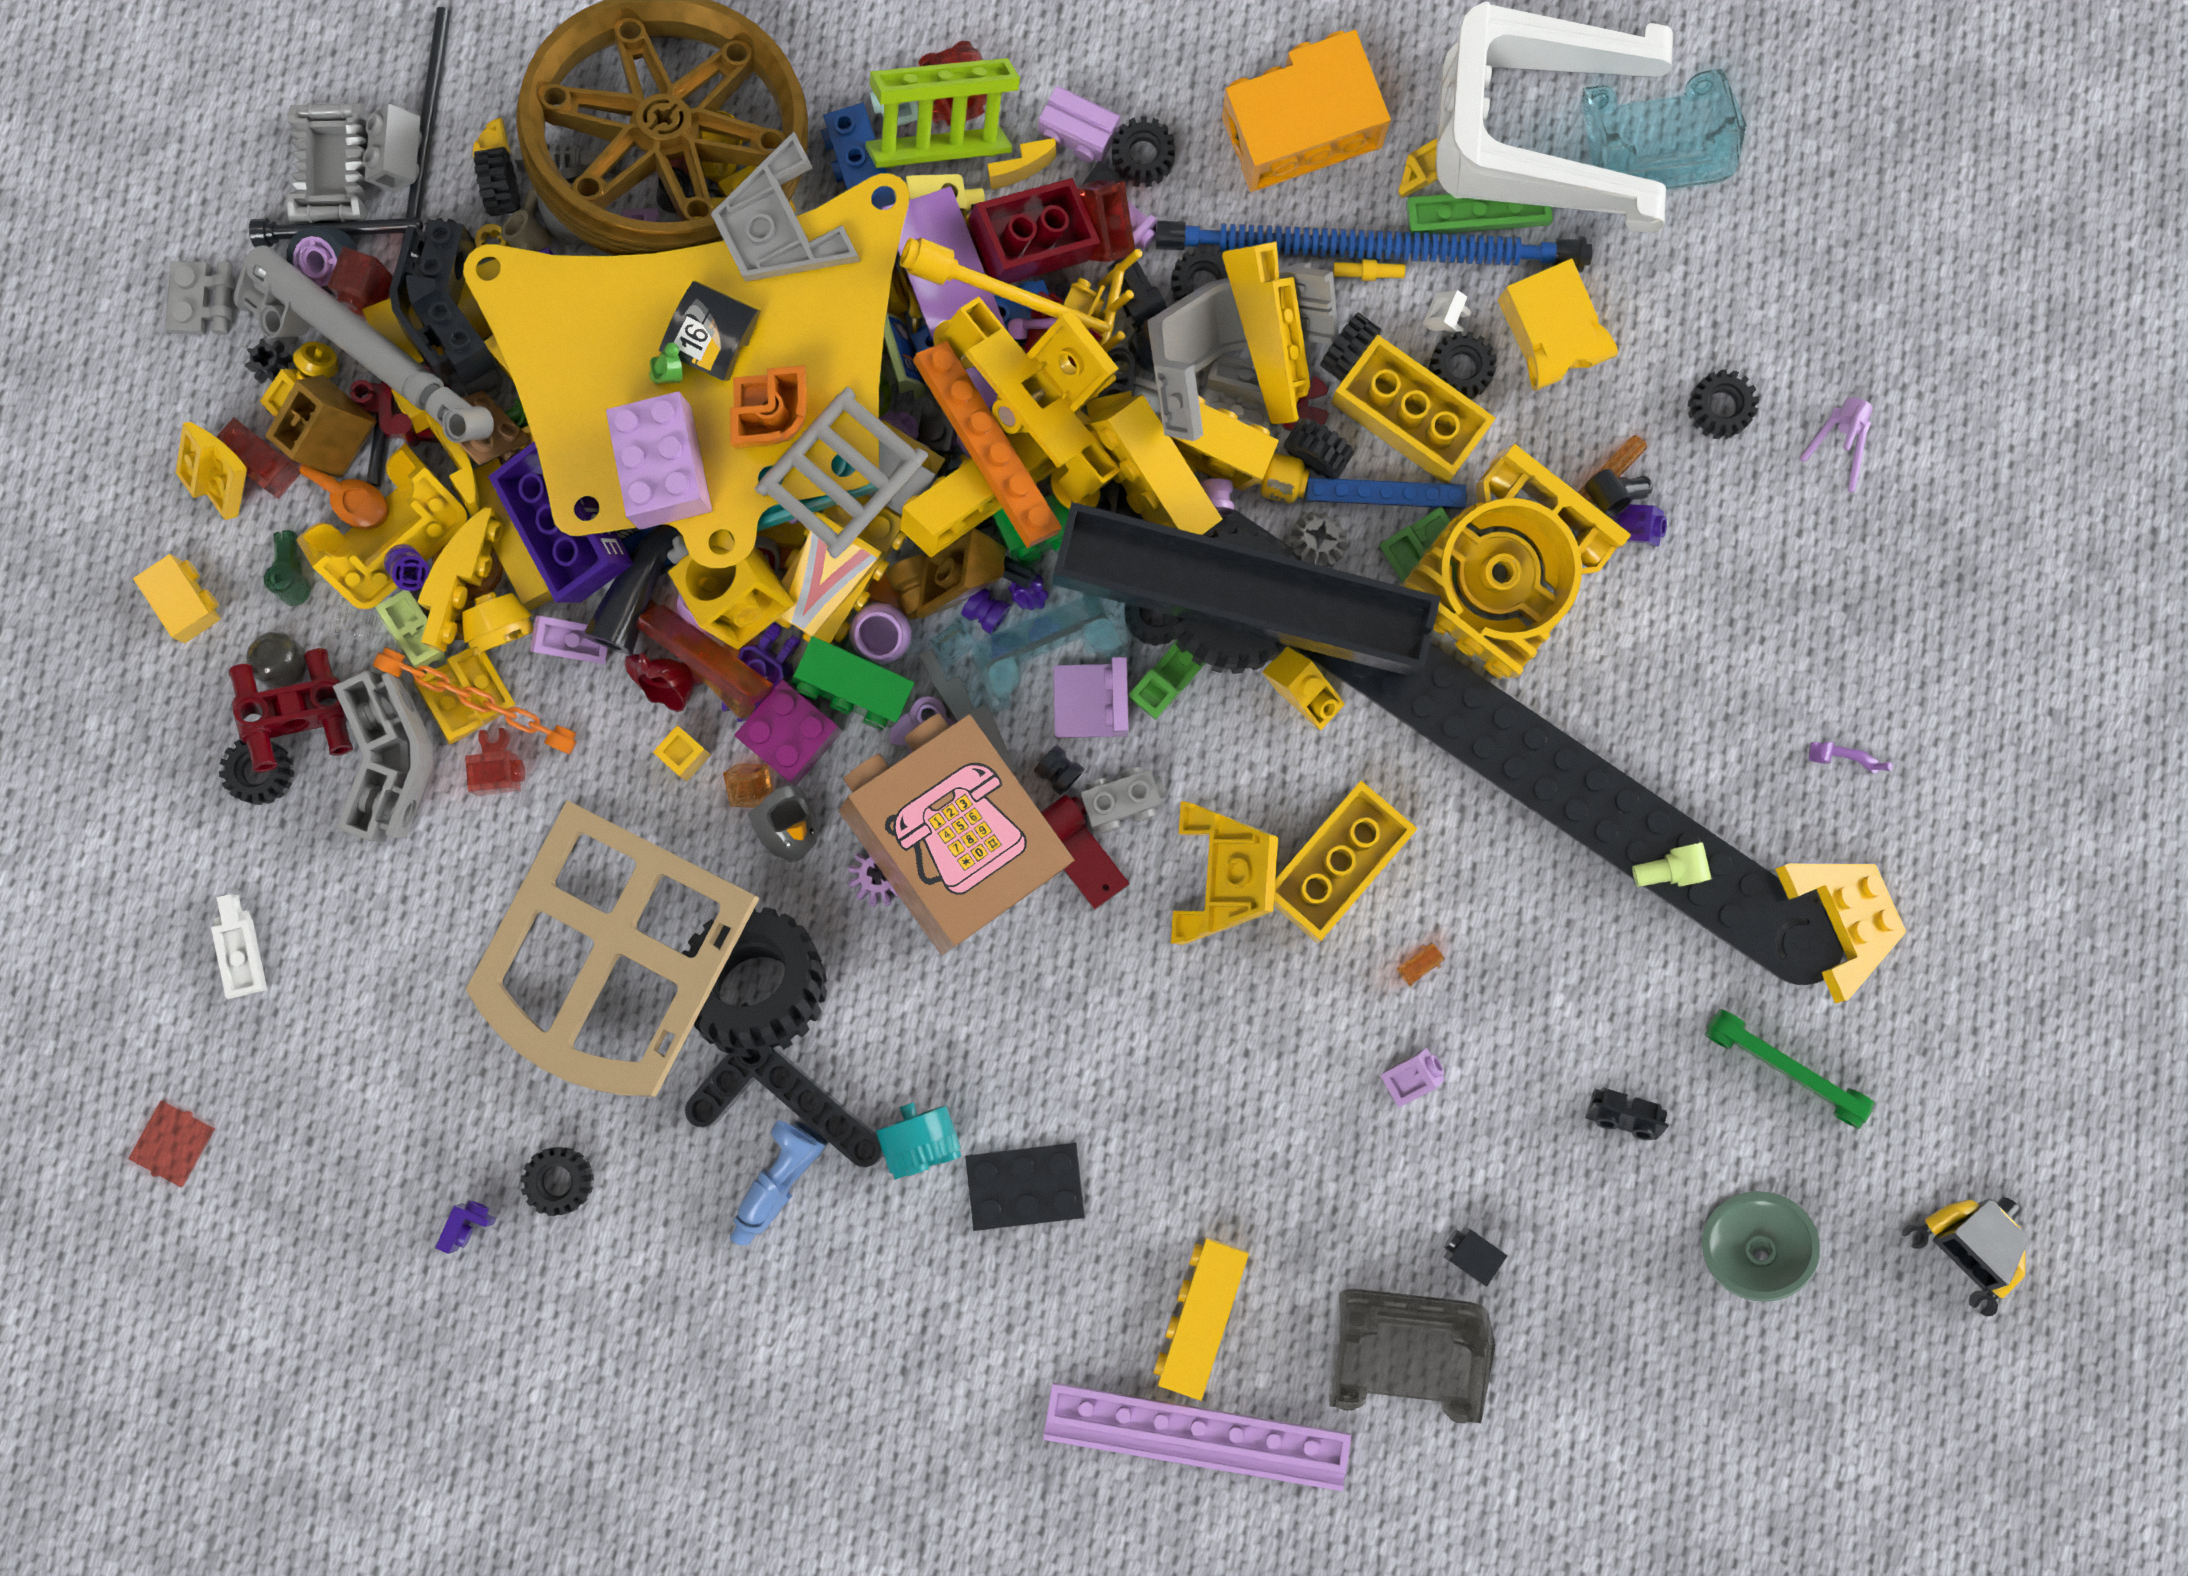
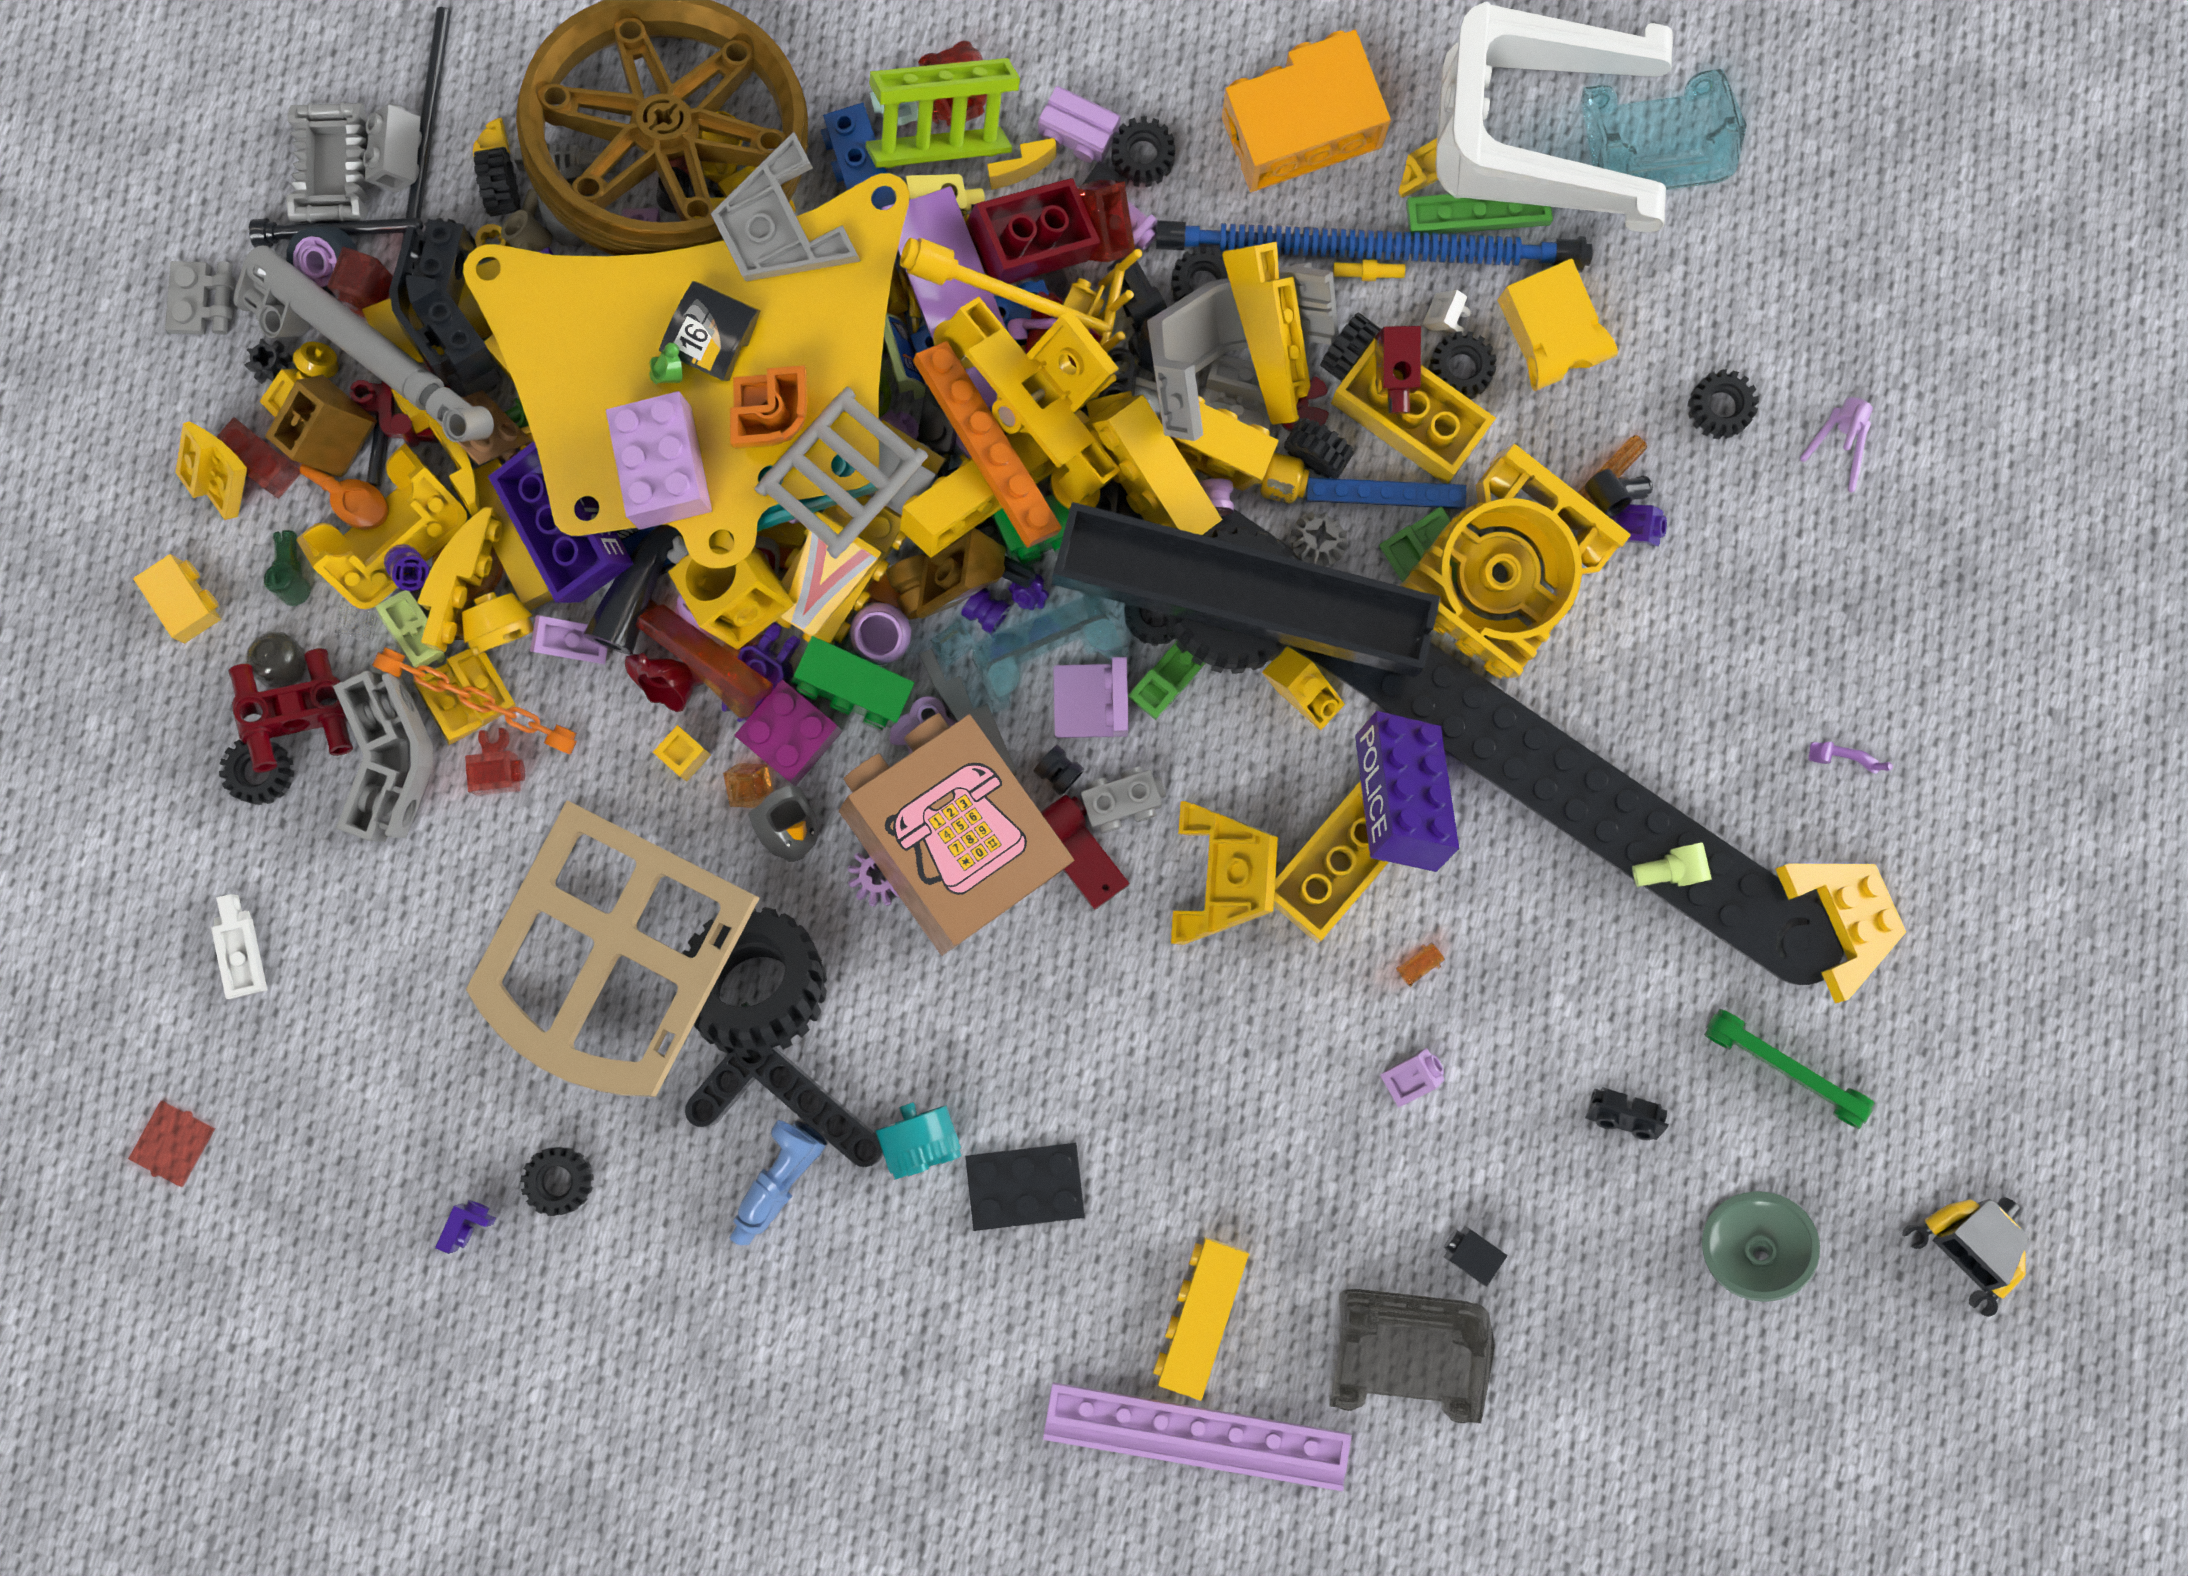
none -> dark purple brick [1355,711,1459,872]
none -> dark red torso [1375,326,1421,414]

